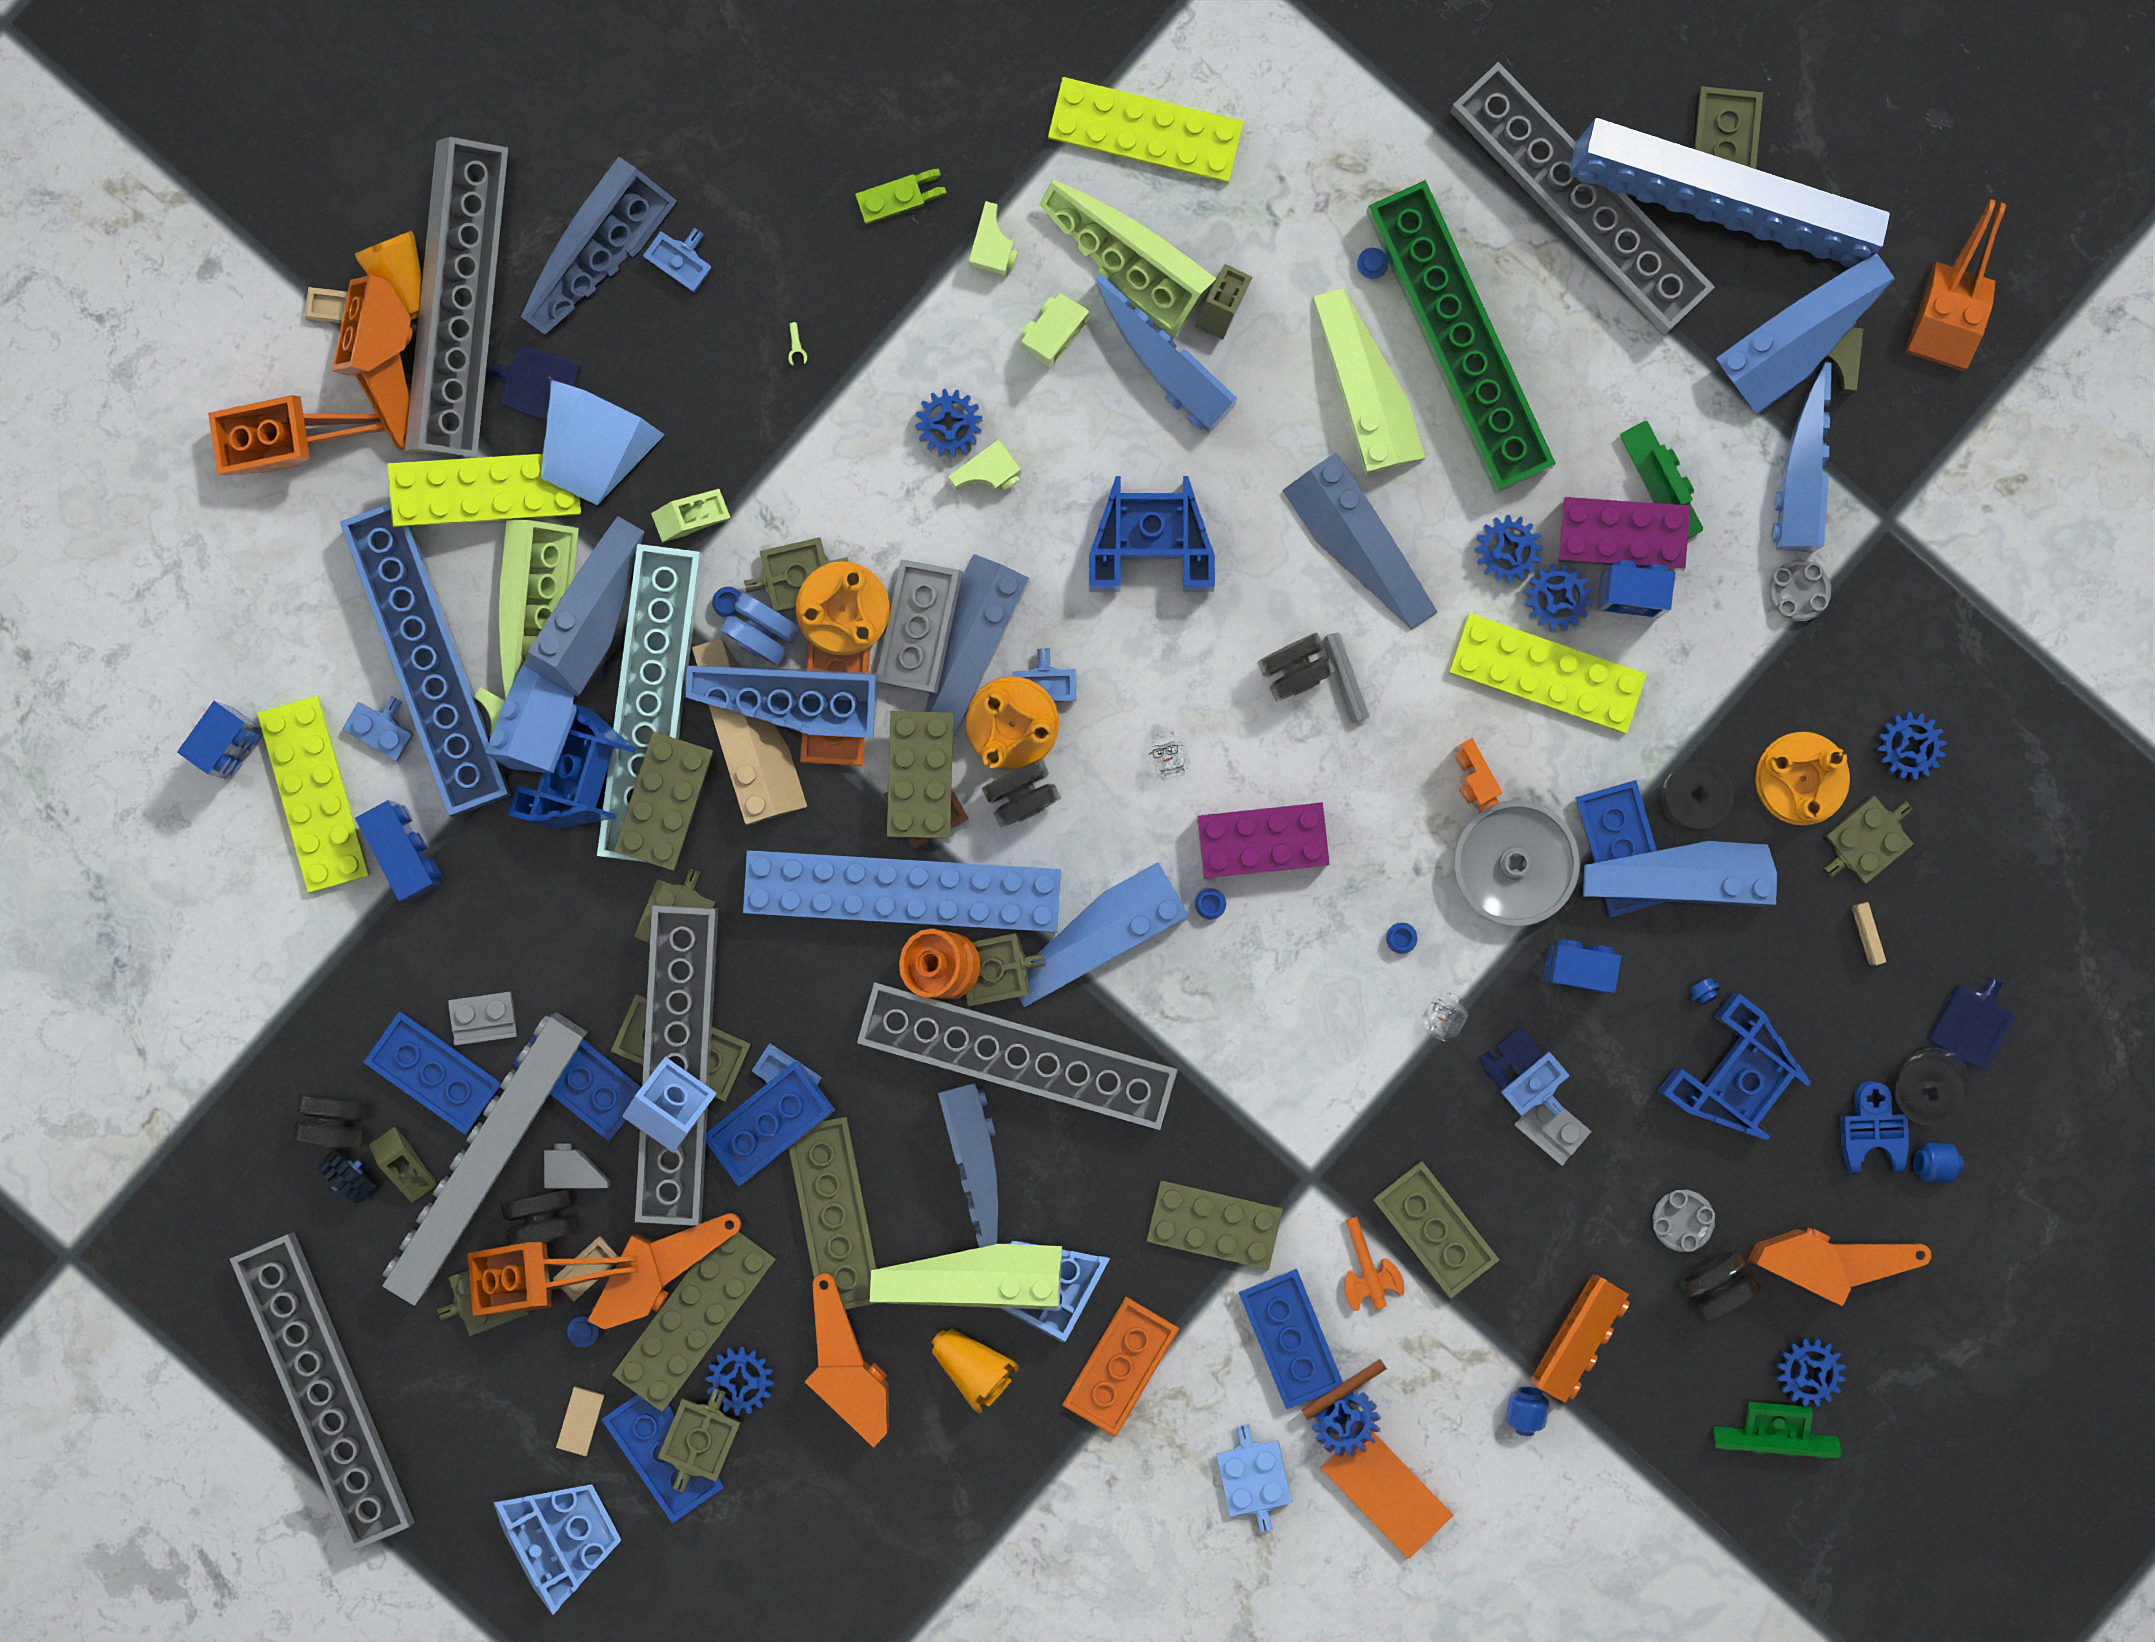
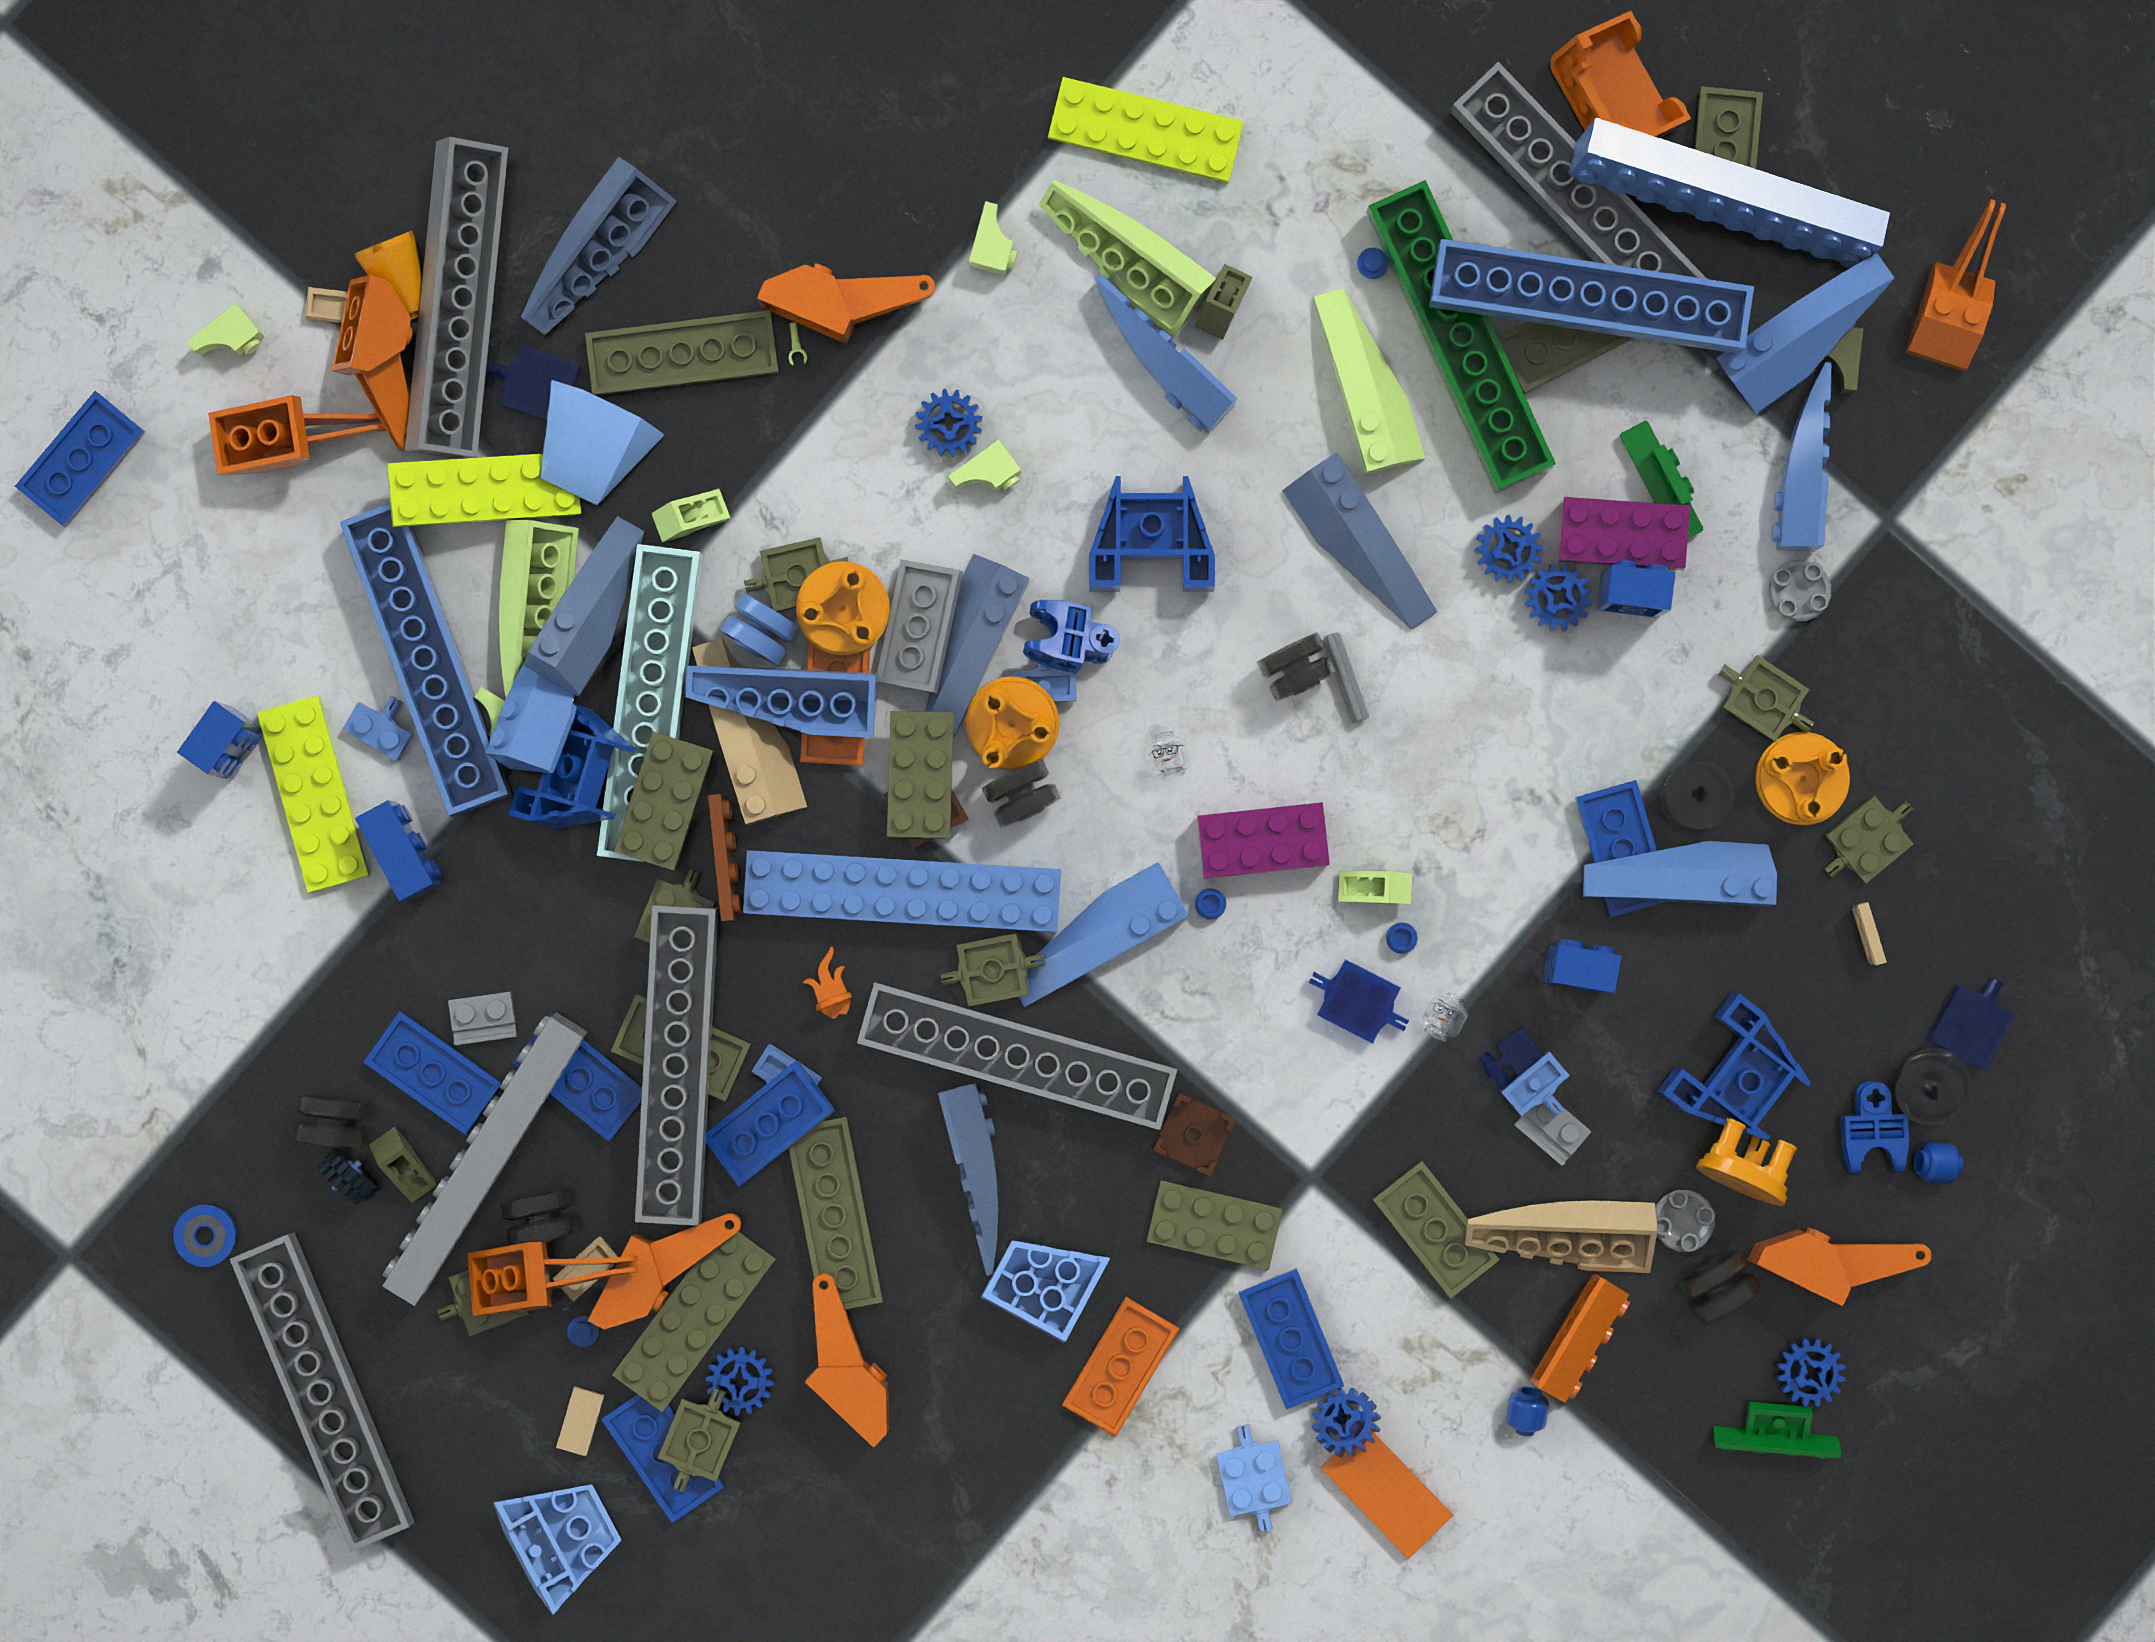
light grey slope [544,1143,611,1188] -> none
light blue slope [622,1057,717,1153] -> none
medium blue plate [643,228,713,294] -> none
blue plate [712,587,741,618] -> none
lime hinge [855,168,947,225] -> none
yellowish green wedge [870,1244,1062,1310] -> none
orange wheel [899,929,981,1001] -> none
light orange cone [931,1328,1019,1413] -> none
yellowish green slope [1020,293,1089,369] -> none
dark orange bar [1301,1359,1387,1420] -> none
orange piece [1344,1216,1404,1311] -> none
neon yellow plate [1449,613,1647,734] -> none
light grey dish [1453,800,1580,926] -> none
orange plate [1454,738,1503,812] -> none
blue plate [1690,978,1721,1005] -> none
blue gear [1876,712,1947,780] -> none
none -> blue plate [15,391,145,527]
none -> blue tile [173,1204,237,1267]
none -> yellowish green arch [187,303,265,356]
none -> olive plate [585,310,779,396]
none -> dark orange plate [708,794,743,922]
none -> orange slope [757,263,935,344]
none -> orange piece [803,947,852,1019]
none -> blue piece [1023,600,1120,674]
none -> reddish brown panel [1153,1092,1236,1177]
none -> clear blue plate [1308,959,1409,1044]
none -> yellowish green arch [1338,870,1412,905]
none -> medium blue brick [1429,239,1754,354]
none -> tan wedge [1465,1201,1658,1273]
none -> olive plate [1498,322,1634,394]
none -> orange windscreen [1550,11,1691,138]
none -> light orange piece [1696,1118,1797,1206]
none -> olive plate [1718,655,1814,742]

